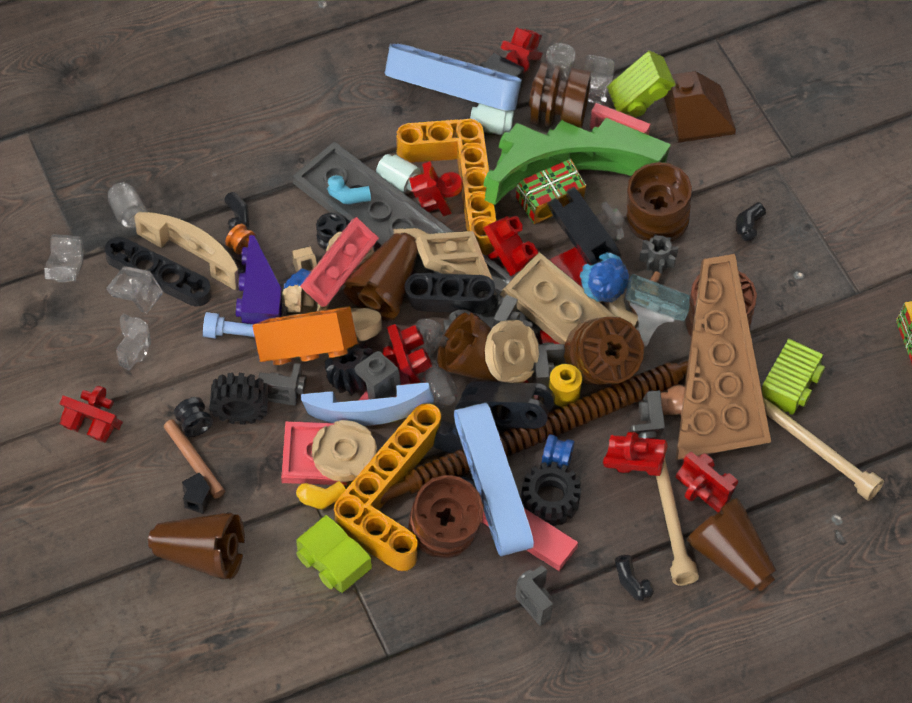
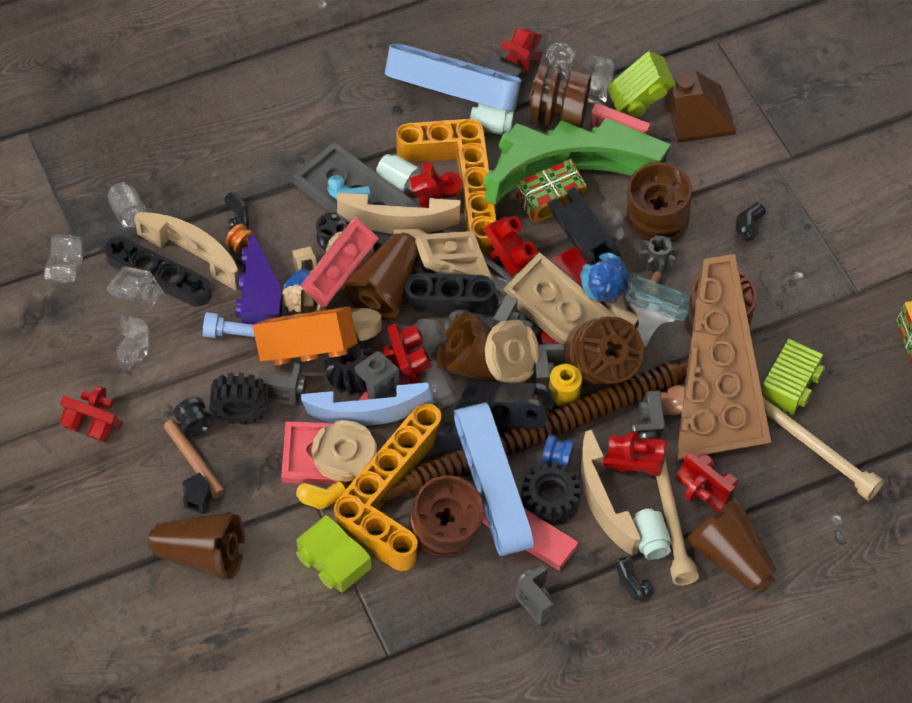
none -> tan slope [337,193,461,234]
none -> tan slope [581,430,641,556]
none -> light aqua brick [633,508,671,560]

